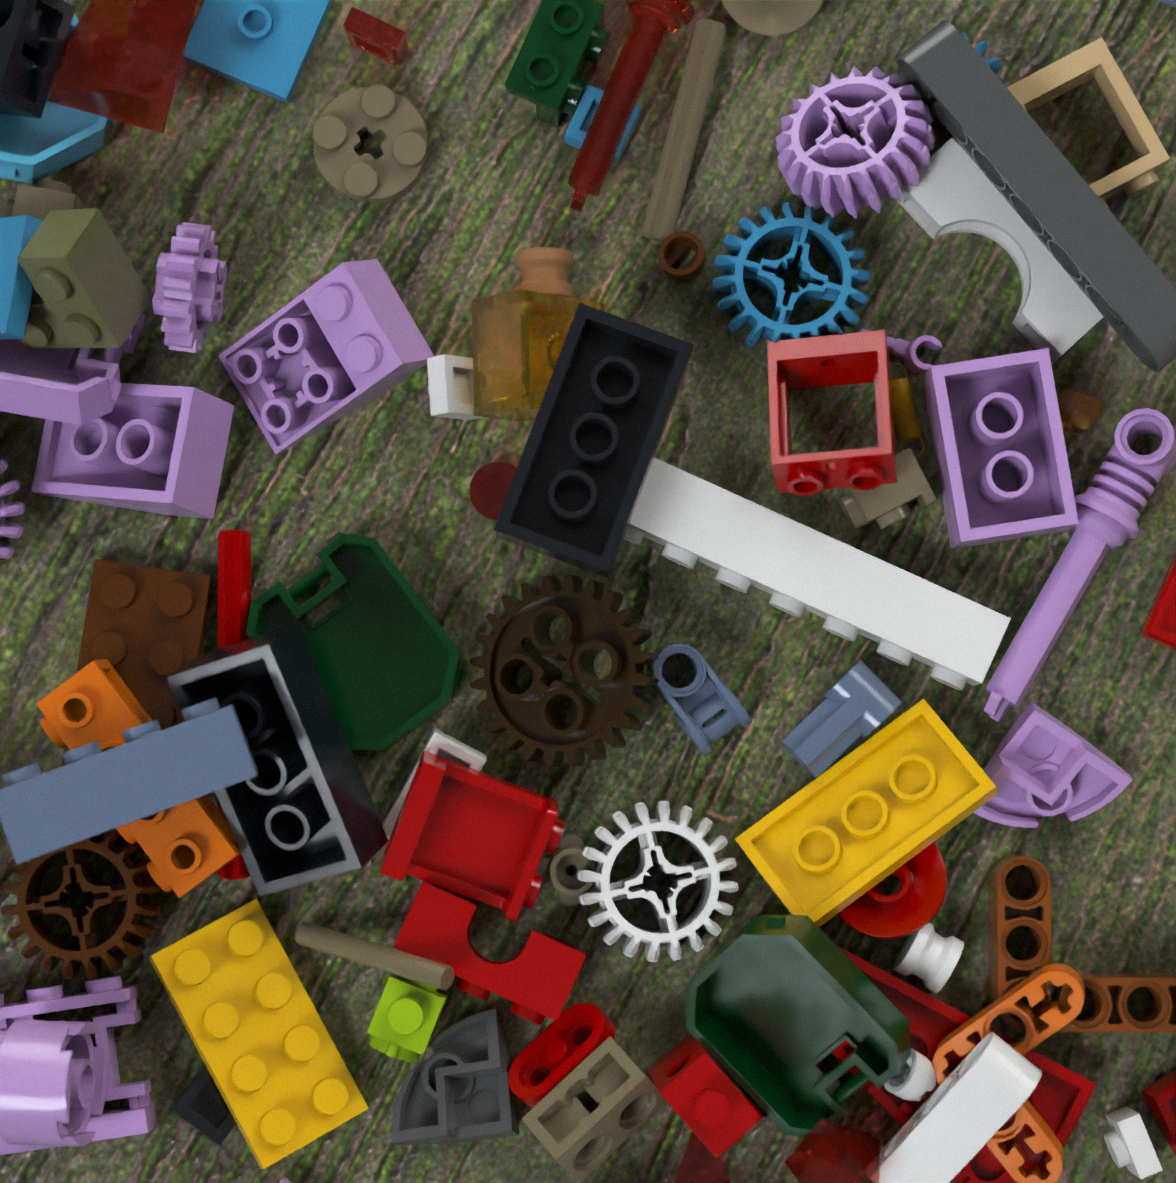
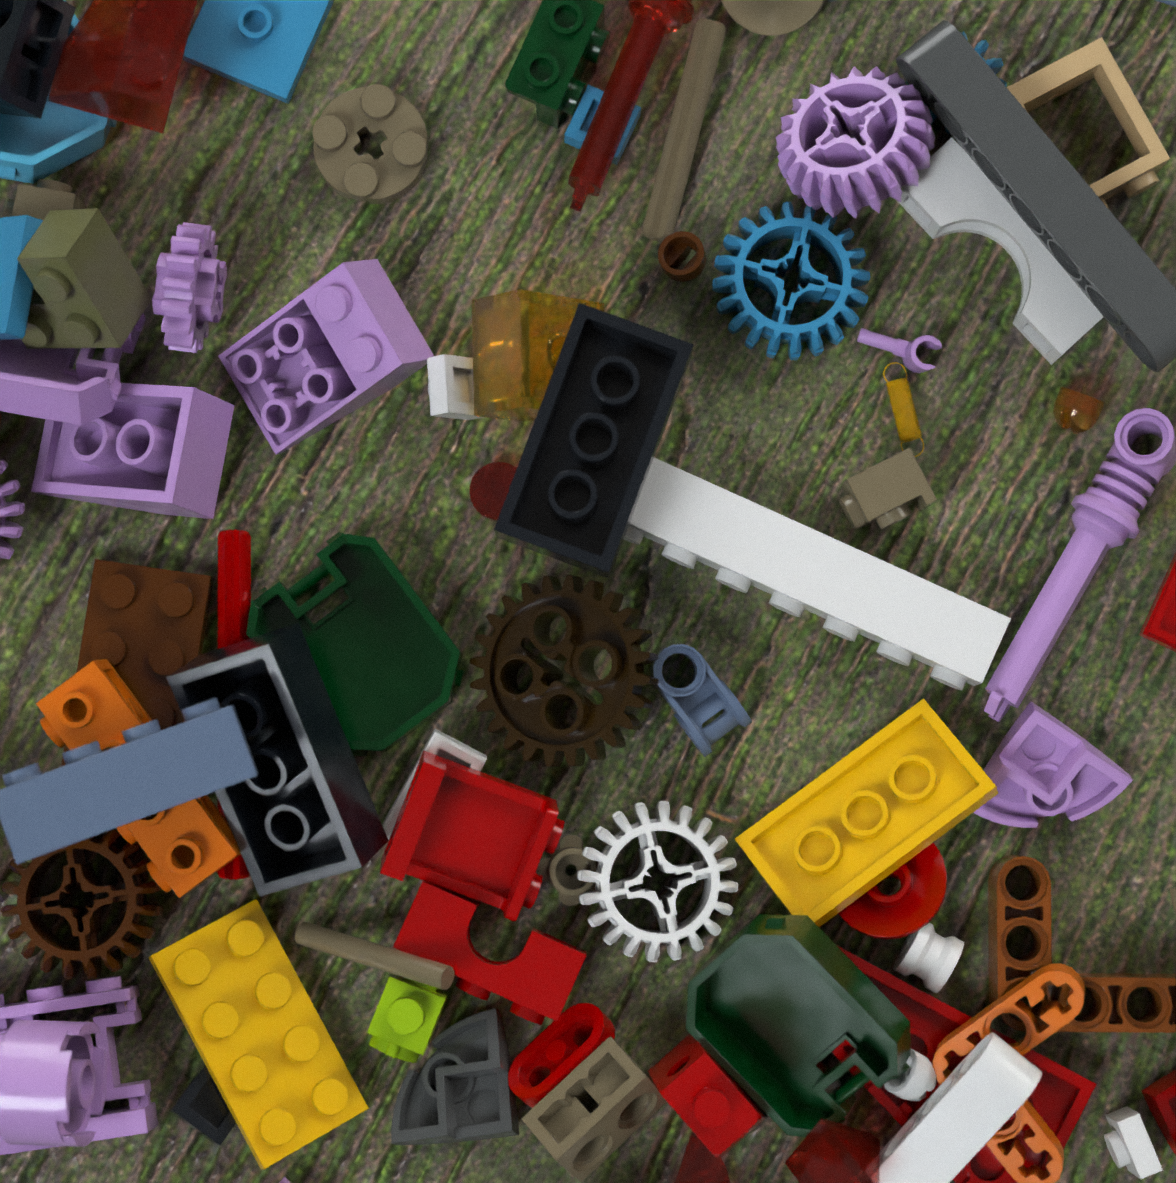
clear red tile [343,7,409,66] -> none
medium nougat wheel [516,247,573,305] -> none
red window [767,330,897,496] -> none
sand blue piece [780,659,902,778] -> none
lavender brick [922,348,1079,549] -> none

